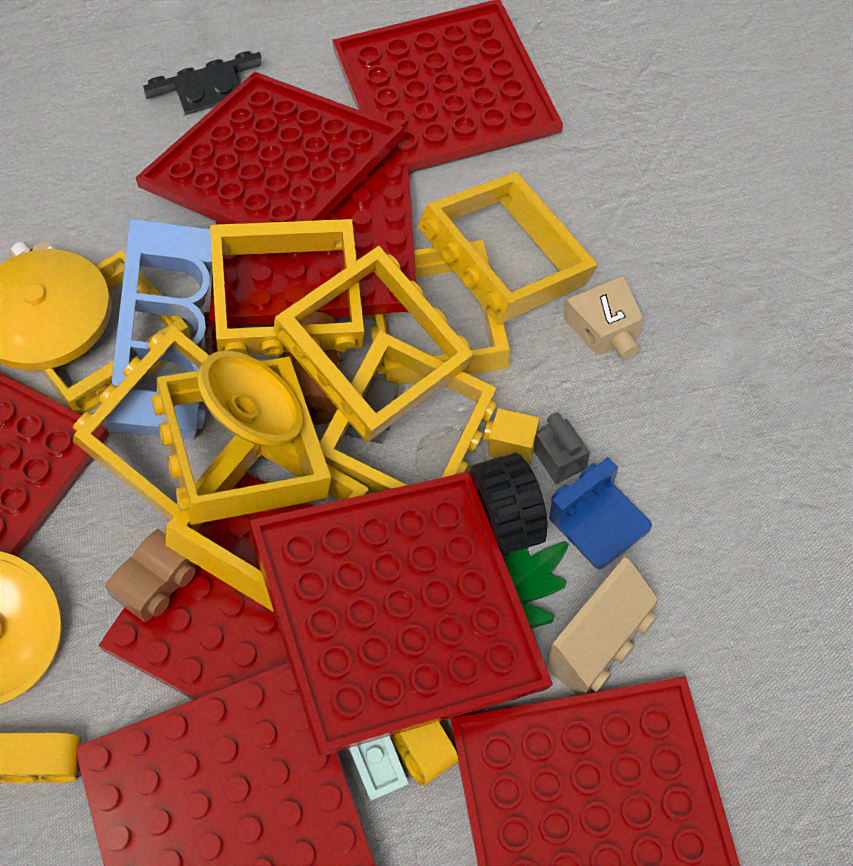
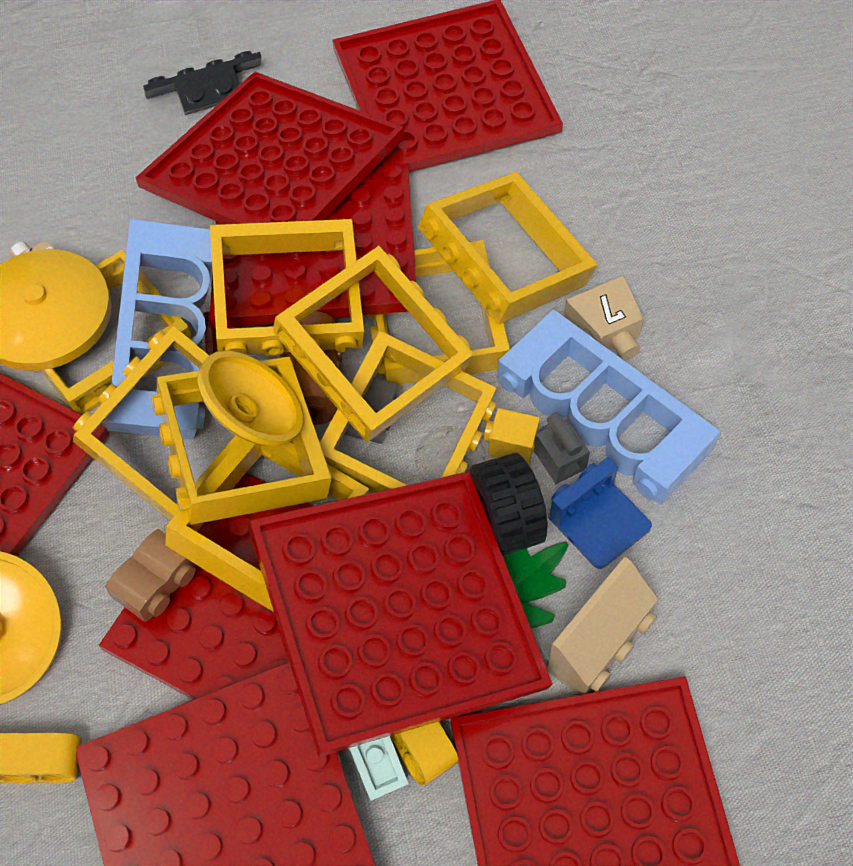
none -> light blue fence [497,309,721,505]

